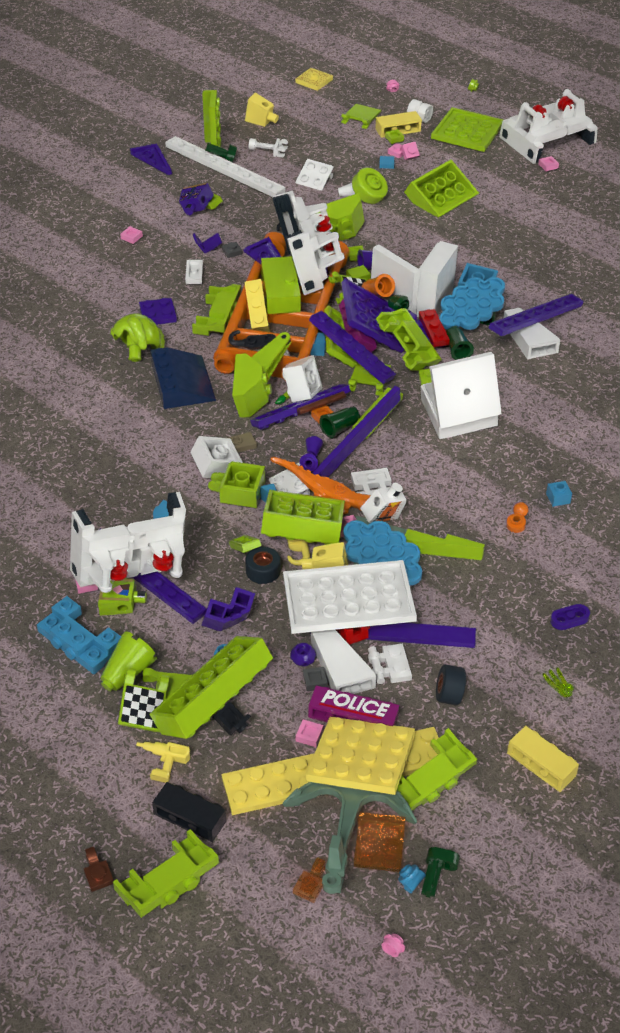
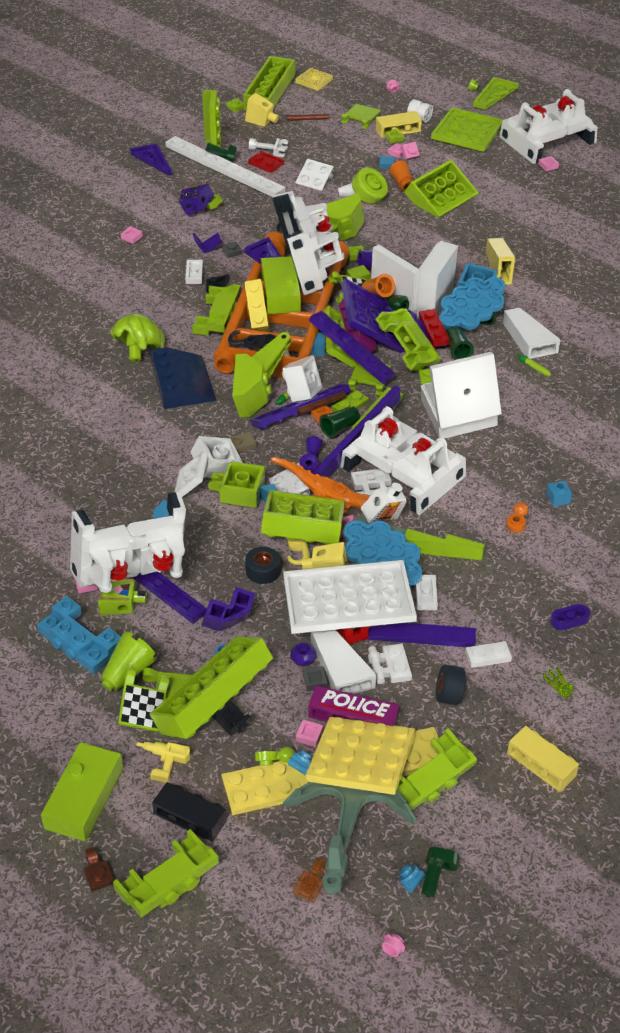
dark purple plate [139,298,177,325] -> none
lime plate [229,535,261,553] -> none
clear orange bracket [354,812,406,872] -> none
dark purple tile [489,294,584,336] -> none
none -> lime brick [41,742,123,842]
none -> white plate [174,452,208,497]
none -> black piece [206,274,229,292]
none -> lime plate [226,98,243,112]
none -> lime brick [243,56,295,110]
none -> red plate [248,151,284,173]
none -> lime plate [255,747,295,766]
none -> copper bar [287,114,329,121]
none -> dark azure plate [288,749,313,776]
none -> lime plate [332,390,369,412]
none -> white container [340,406,466,515]
none -> orange plant [389,161,414,192]
none -> white plate [415,575,438,610]
none -> white plate [465,641,512,668]
none -> lime wing [473,77,519,110]
none -> light yellow slope [486,238,515,284]
none -> lime piece [518,354,551,376]

